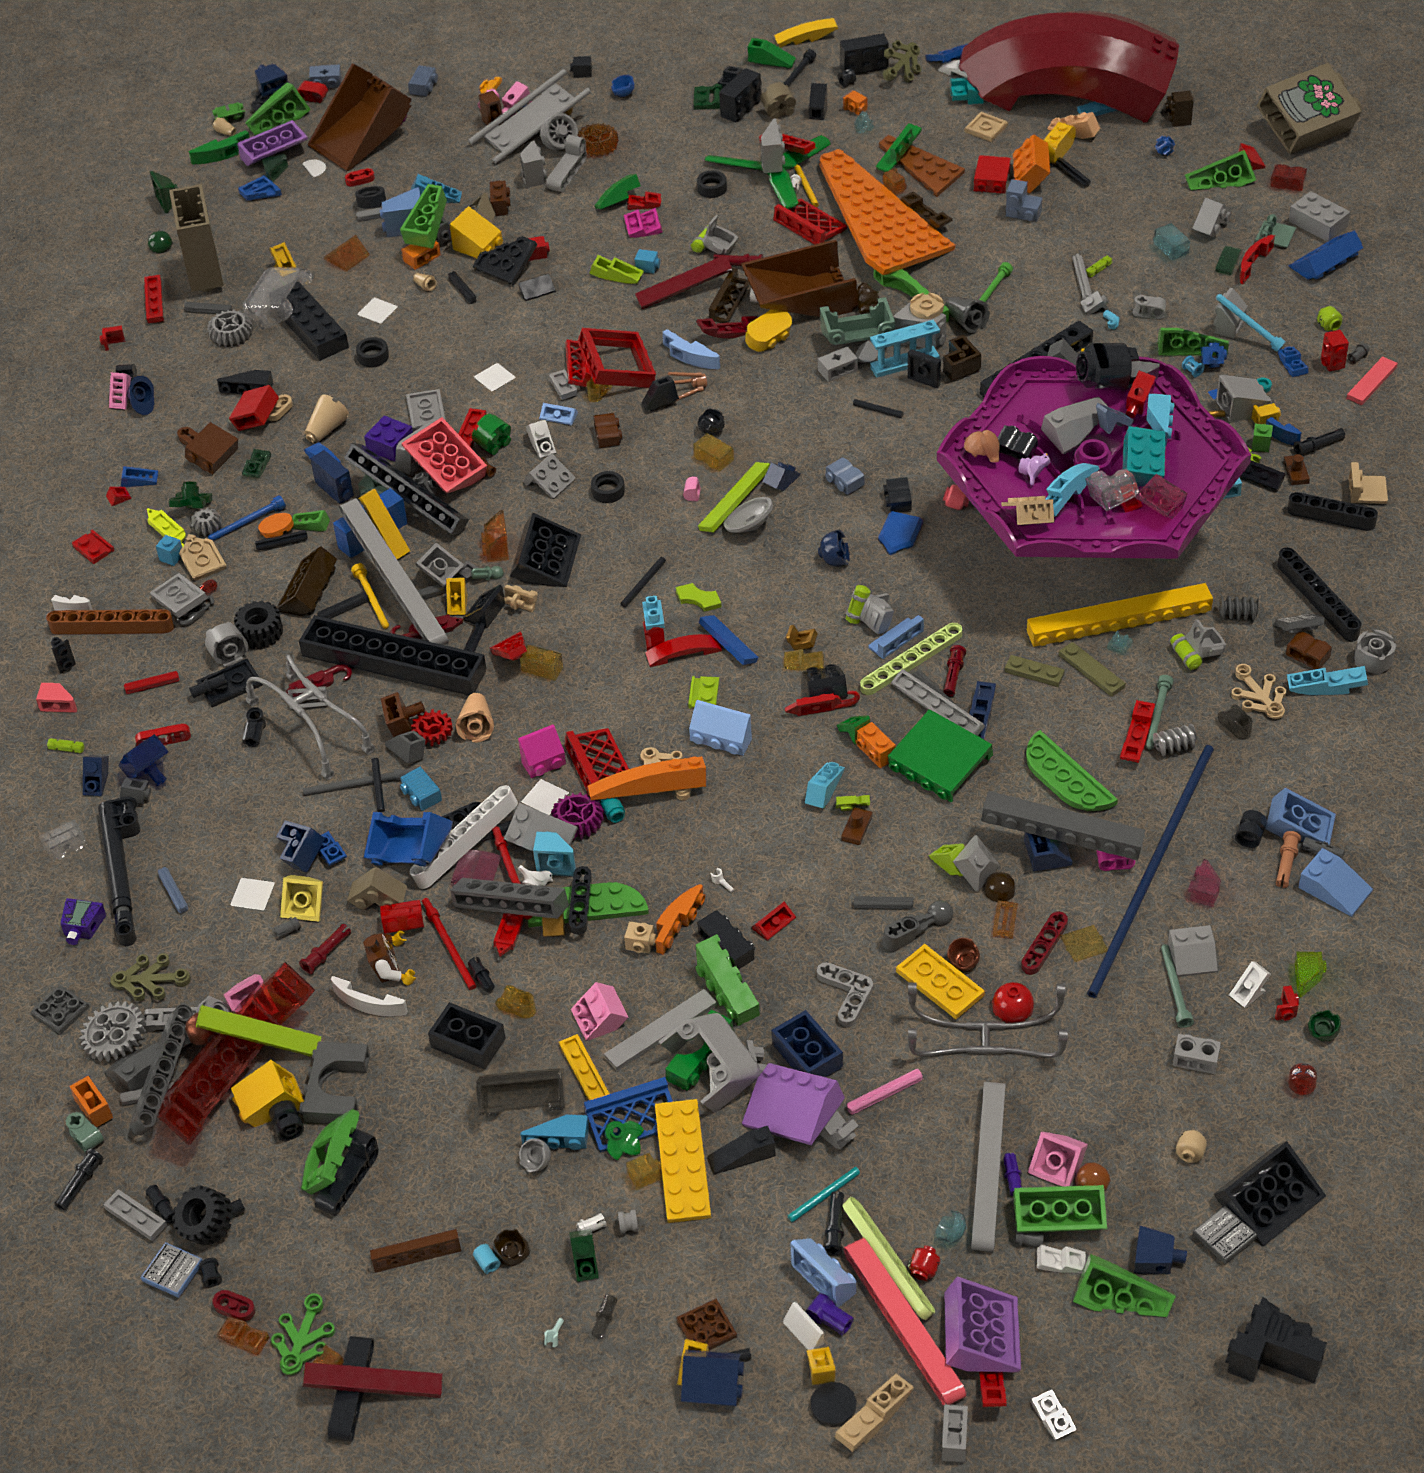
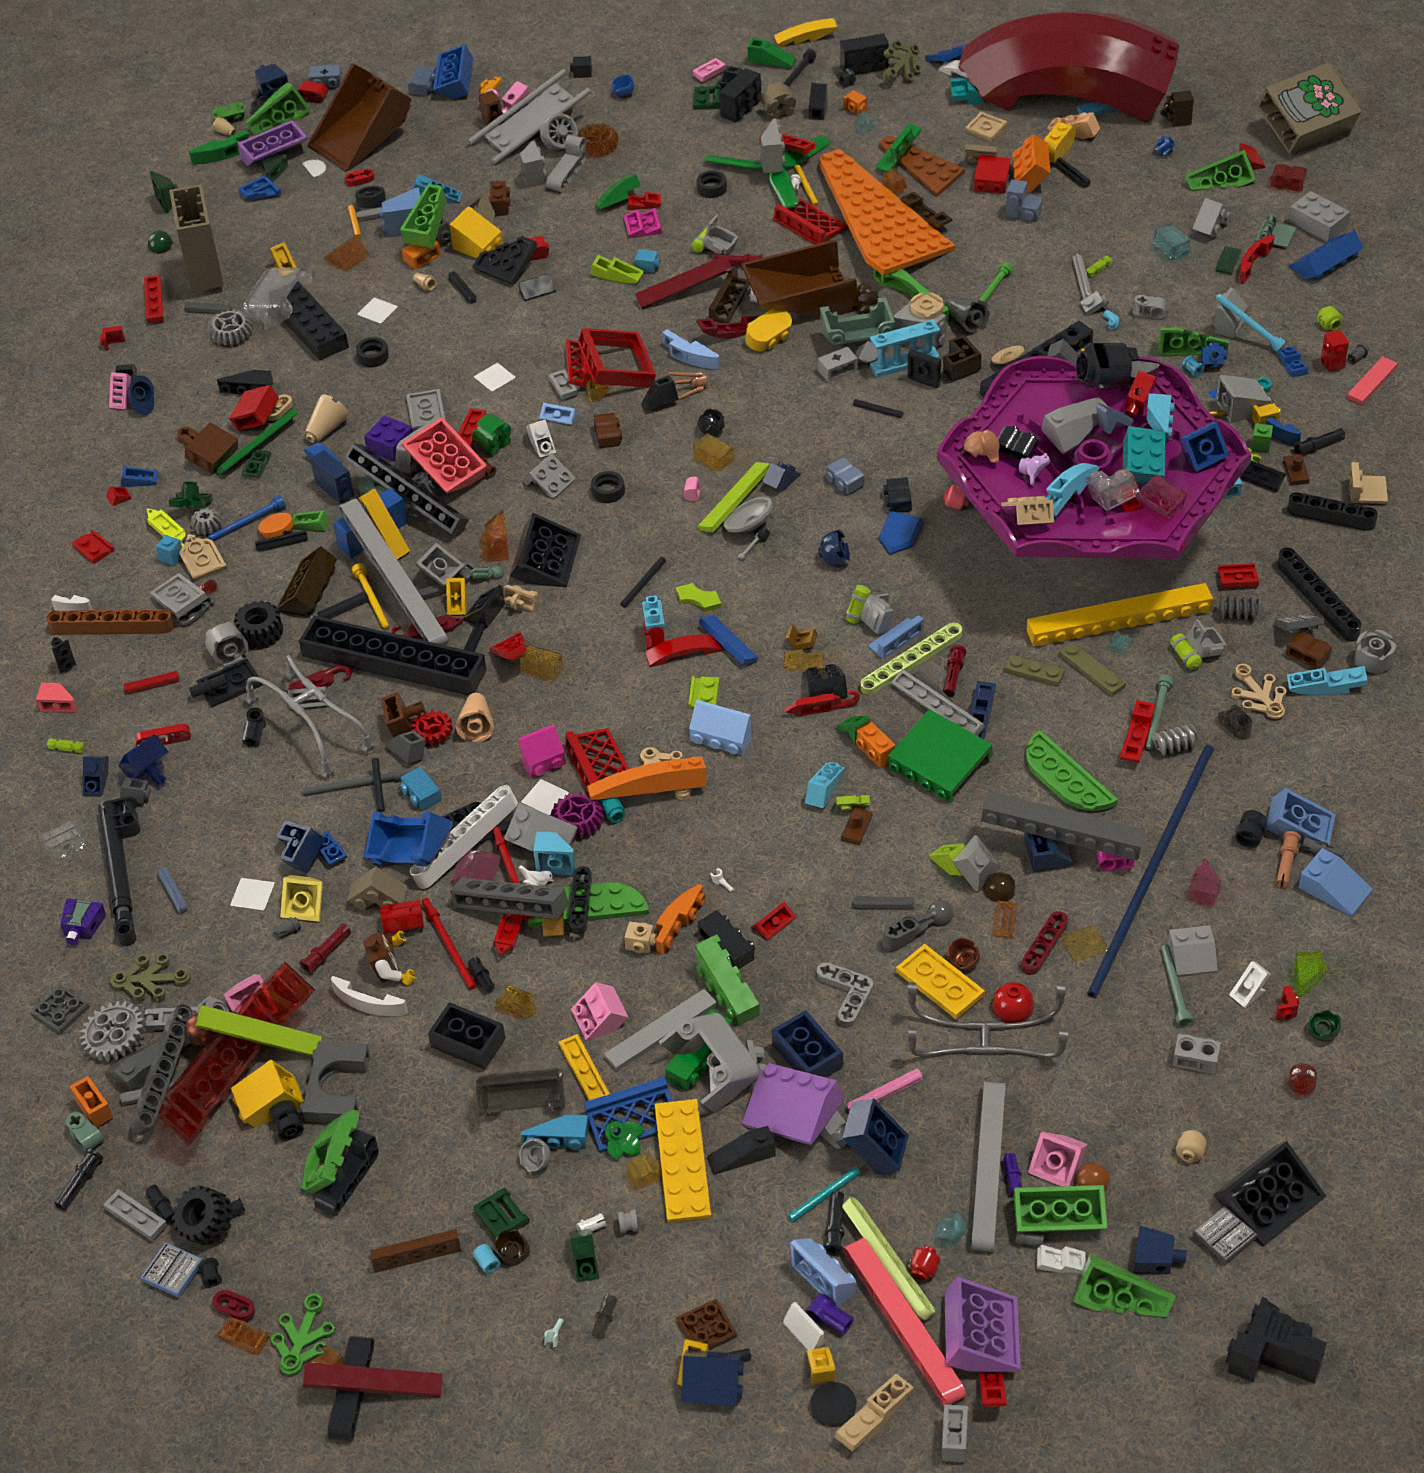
white slope [1031,1390,1076,1440] -> none
none -> green tile [215,408,298,475]
none -> light orange bar [348,205,362,239]
none -> blue slope [433,44,474,99]
none -> dark green plate [473,1188,530,1238]
none -> bright pink plate [693,58,726,82]
none -> hinge [738,525,770,560]
none -> dark blue brick [842,1098,909,1175]
none -> dark tan plate [965,144,998,164]
none -> tan dish [992,345,1024,365]
none -> blue brick [1180,421,1229,472]
none -> red plate [1217,563,1259,589]

